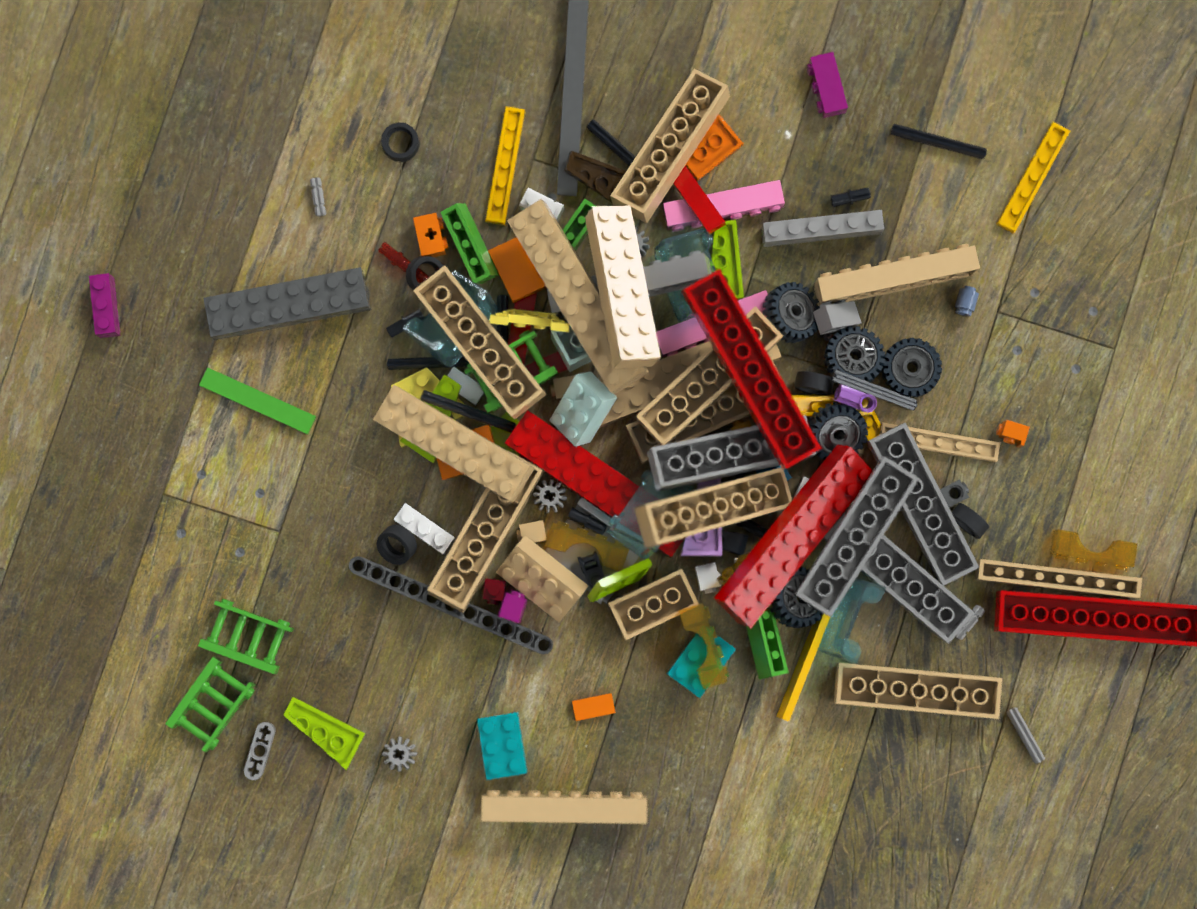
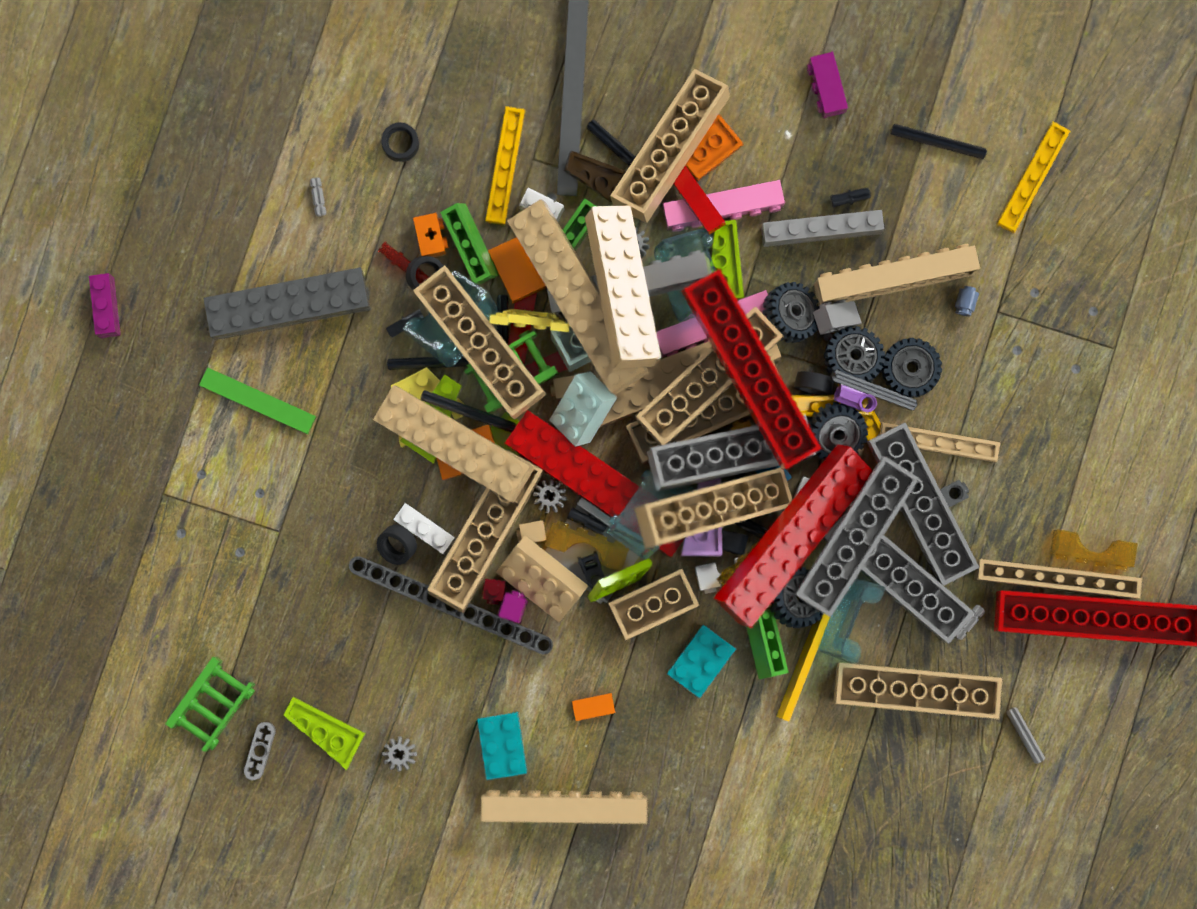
bright green fence [198,598,294,674] -> none
white tile [447,367,484,406] -> none
clear yellow arch [679,603,729,689] -> none
black tyre [951,503,989,539] -> none
orange brick [996,420,1030,448] -> none

